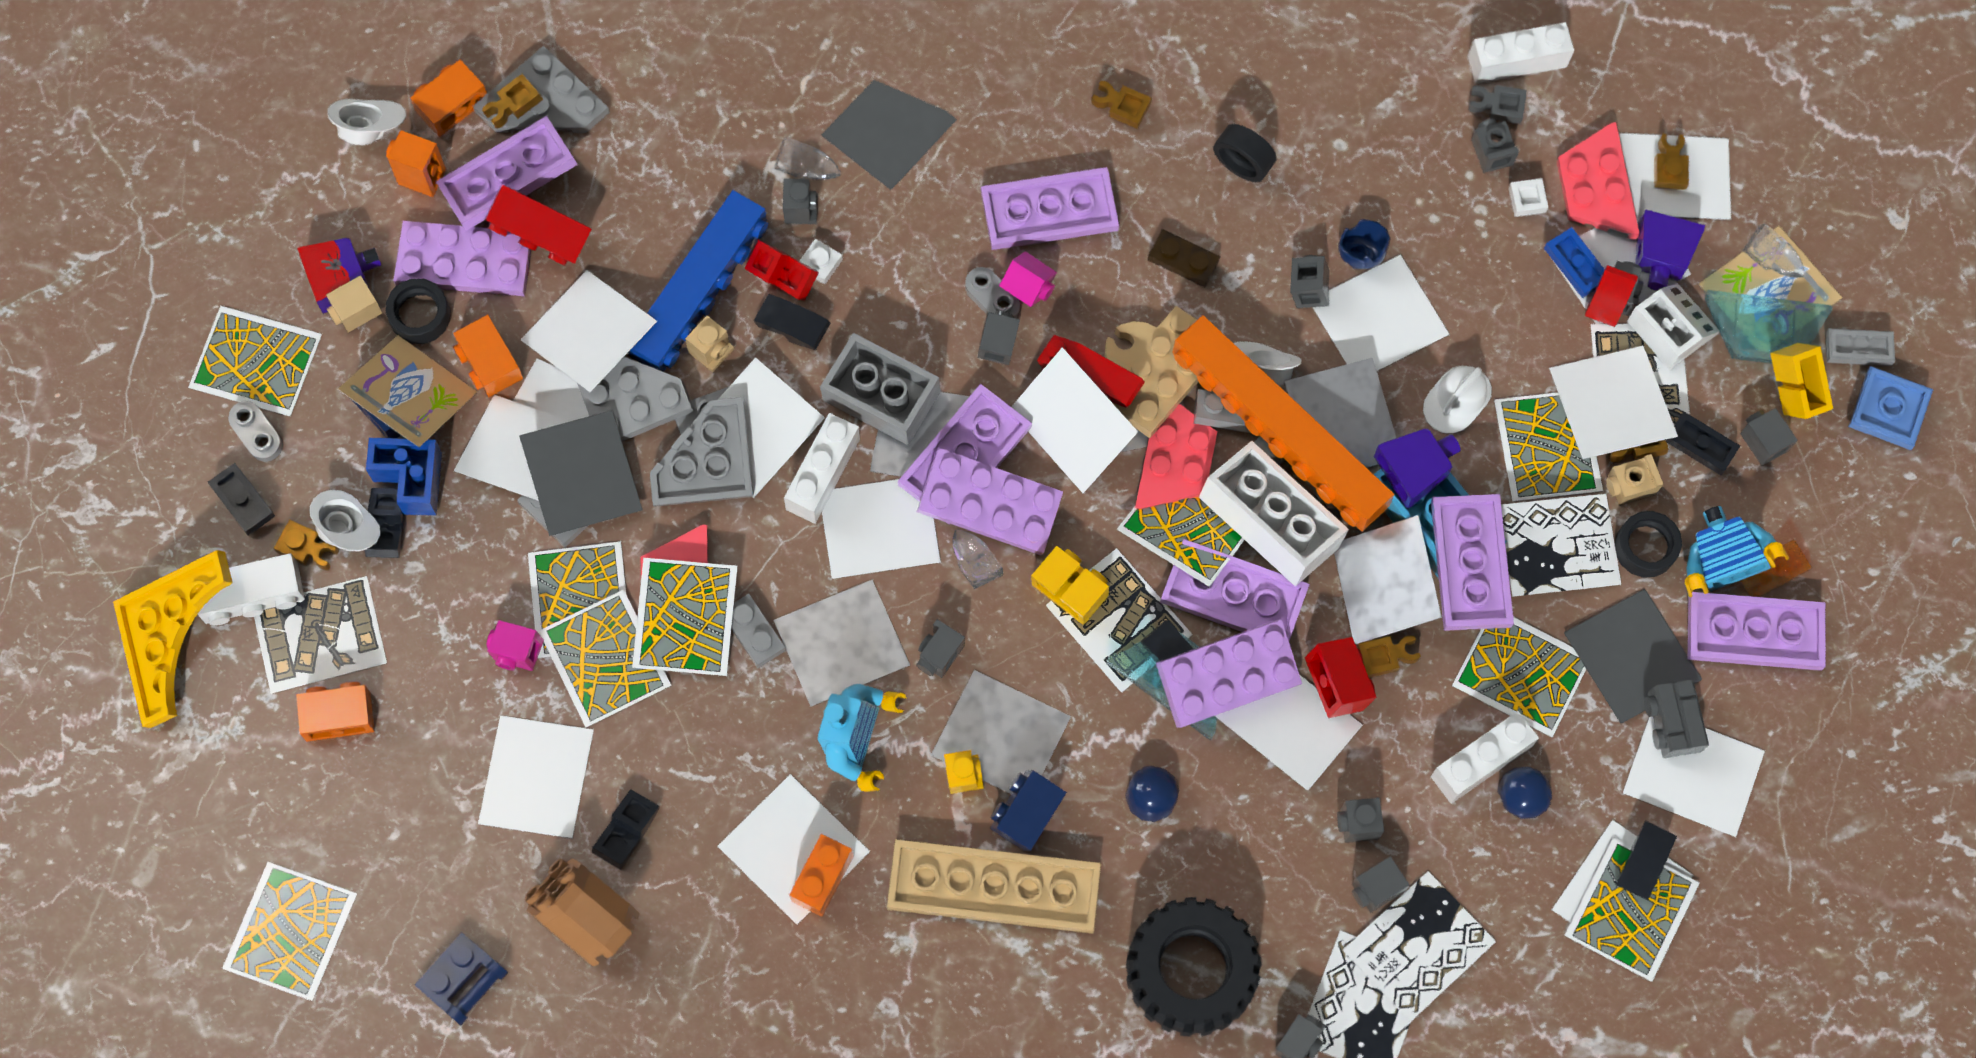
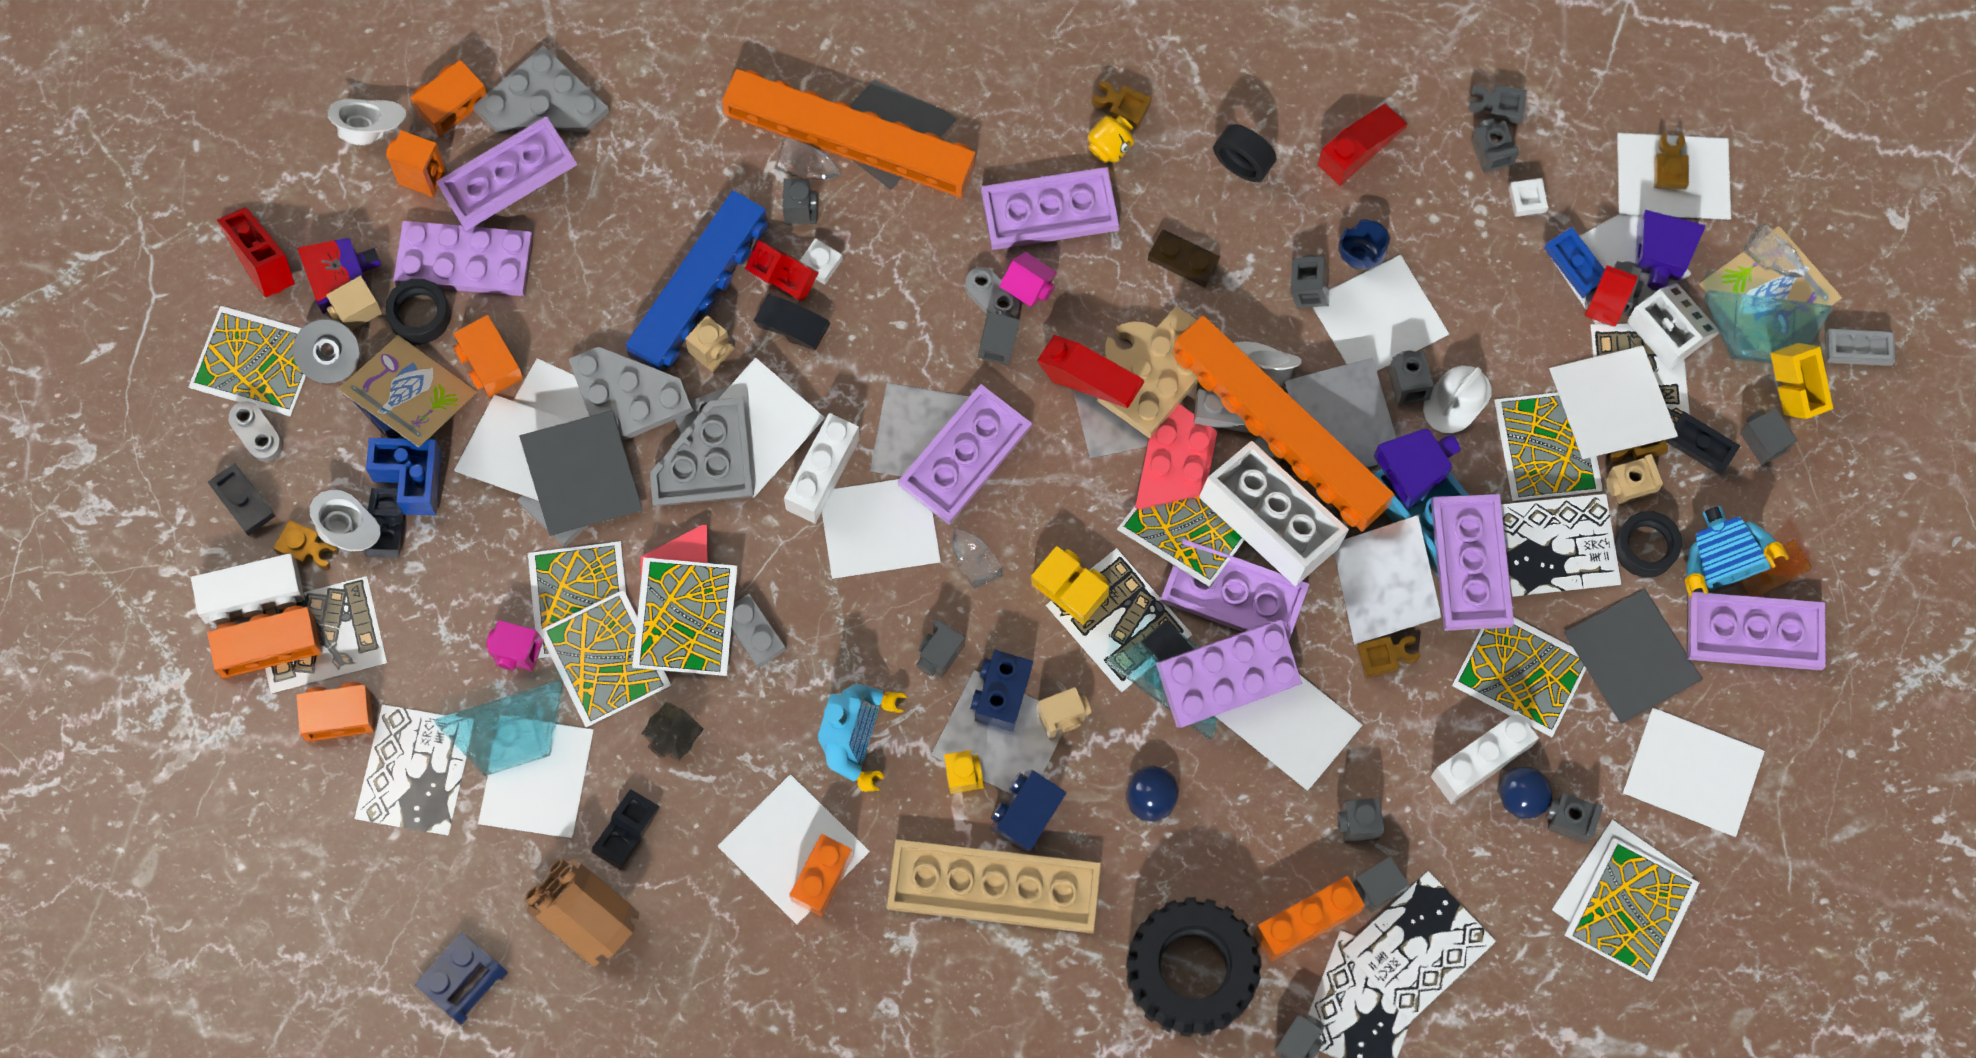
yellow plate [113,550,233,728] -> none
sticker [222,862,357,1001] -> none
pearl gold plate [482,74,543,129] -> none
red brick [485,184,592,266] -> none
white sticker [521,270,657,392] -> none
flat silver sticker [774,580,910,706] -> none
light grey brick [820,333,941,445] -> none
lavender plate [916,448,1063,555] -> none
white sticker [1012,347,1138,493] -> none
red brick [1304,637,1377,718] -> none
white brick [1468,22,1574,84] -> none
coral wing [1557,122,1639,239] -> none
black slope [1616,820,1677,900] -> none
dark grey brick [1644,680,1709,758] -> none
medium blue plate [1848,366,1933,450] -> none
none -> orange brick [207,606,322,679]
none -> red slope [217,207,295,298]
none -> light grey dish [293,319,360,383]
none -> sticker [355,705,475,835]
none -> clear light blue wing [434,680,563,776]
none -> clear smoke brick [641,702,704,761]
none -> orange brick [722,69,975,198]
none -> dark blue brick [970,649,1033,732]
none -> tan brick [1037,687,1091,740]
none -> yellow head [1087,115,1134,164]
none -> orange brick [1254,876,1365,962]
none -> red slope [1318,103,1408,186]
none -> dark grey brick [1388,350,1434,405]
none -> dark grey brick [1546,793,1603,844]

